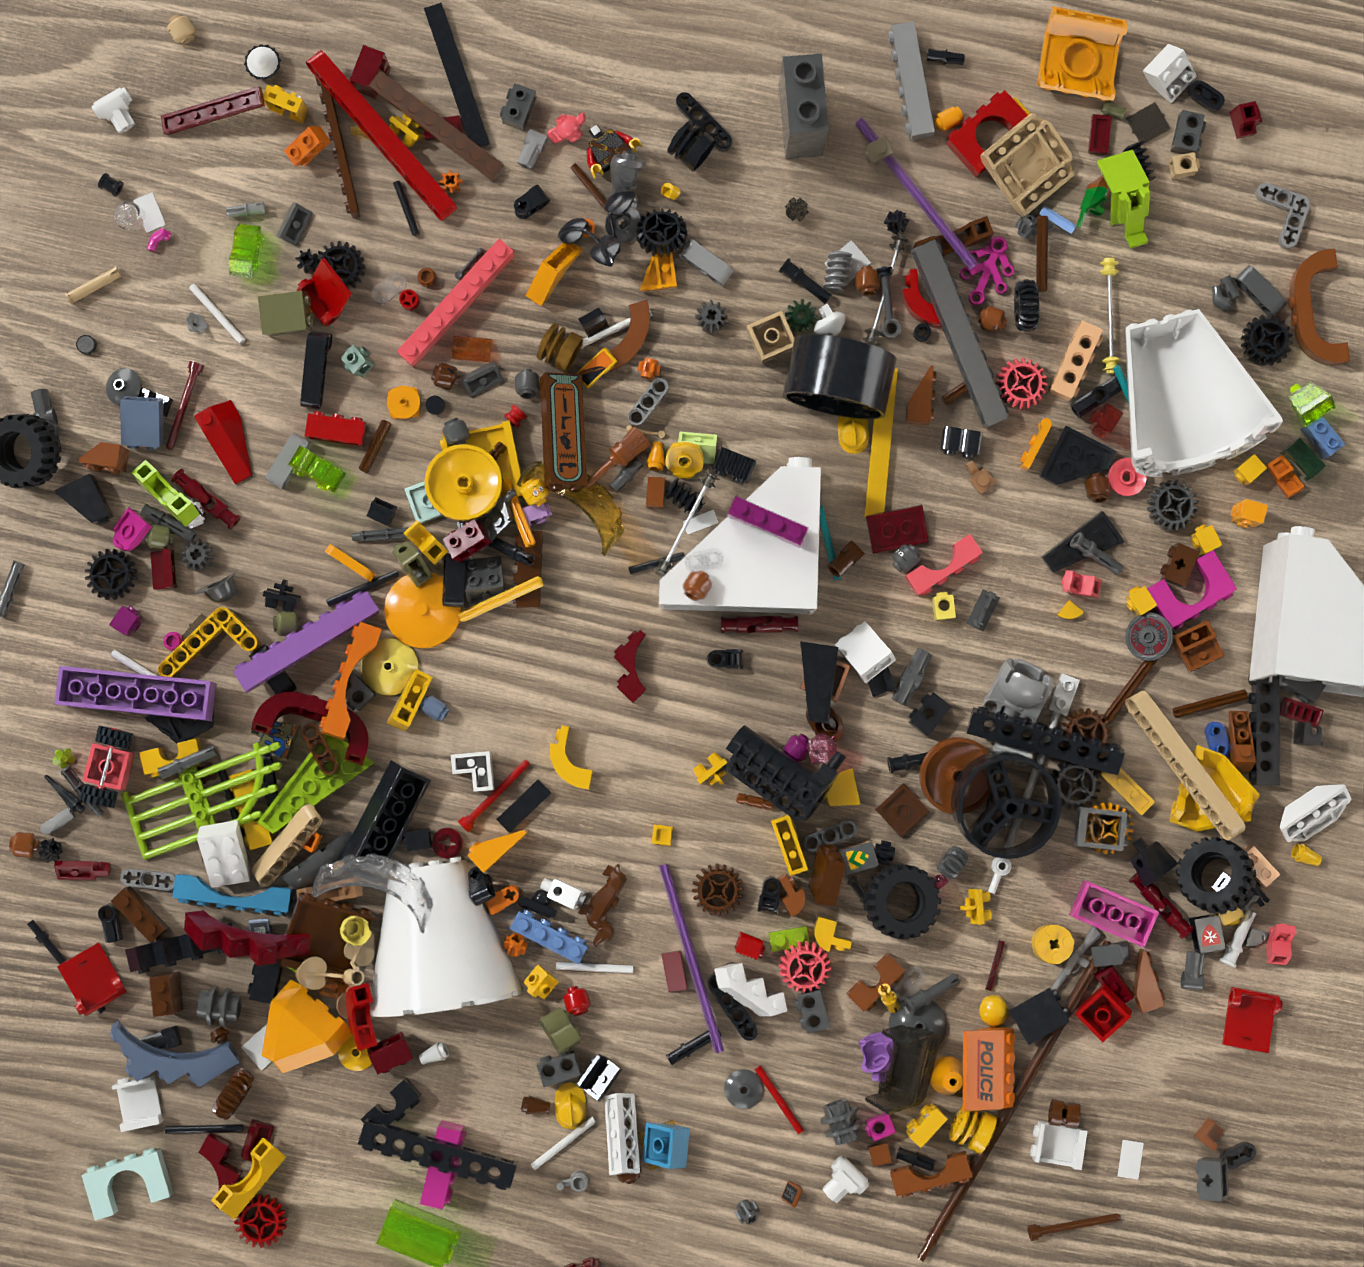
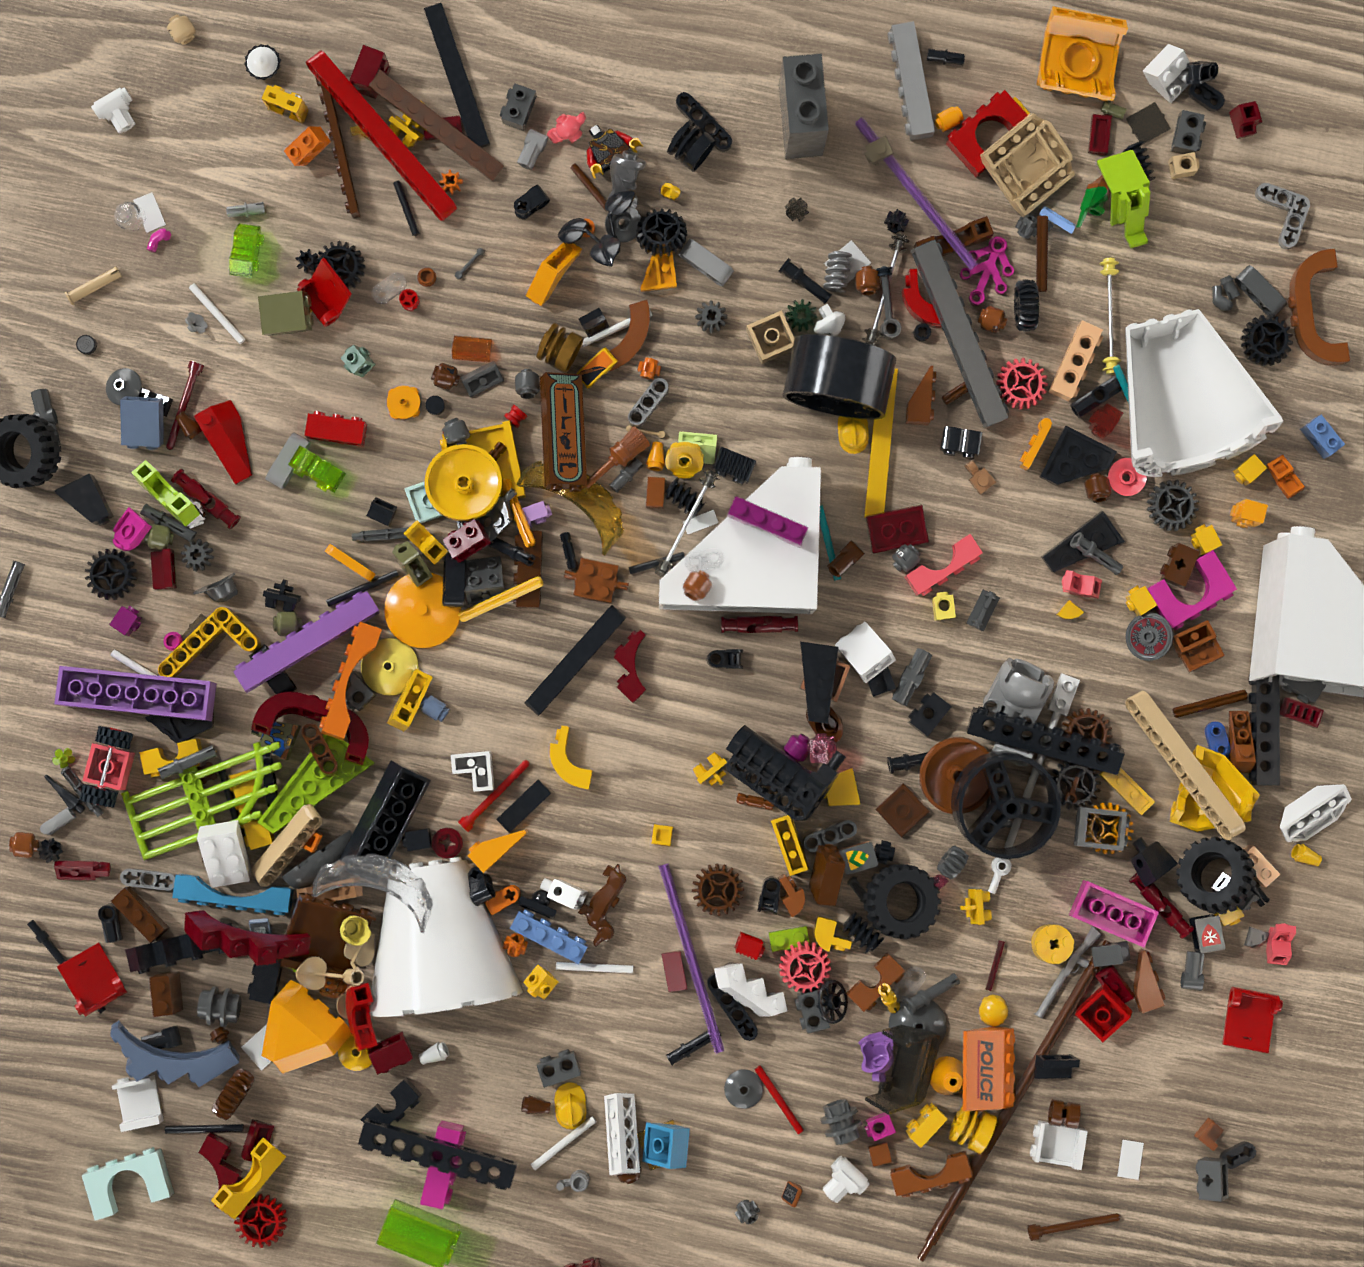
dark orange slope [78,442,129,475] -> none
black bush [98,173,124,197] -> none
dark red tile [161,86,265,135] -> none
dark grey slope [276,203,313,246] -> none
black beam [300,331,333,409] -> none
reddish brown axle [359,420,391,473] -> none
coral brick [397,238,515,368] -> none
yellow head [520,477,549,507] -> none
olive brick [539,1007,581,1055] -> none
red head [563,986,591,1016] -> none
bracket [576,1054,623,1101] -> none
black axle [896,1147,935,1171] -> none
black brick [1009,987,1071,1045] -> none
reddish brown axle [1102,632,1176,725] -> none
white pin [1219,910,1256,968] -> none
clear green panel [1281,438,1326,481] -> none
clear neon green torso [1288,382,1336,427] -> none
black hinge [1293,722,1323,746] -> none
none -> reddish brown cone [175,411,202,440]
none -> black beam [524,605,626,716]
none -> black axle [560,532,578,570]
none -> dark orange plate [564,558,629,603]
none -> black wheel [816,980,848,1024]
none -> black piece [842,912,884,954]
none -> black panel [1034,1054,1080,1079]
none -> reddish brown hand [1064,777,1080,804]
none -> black piece [1186,61,1219,84]

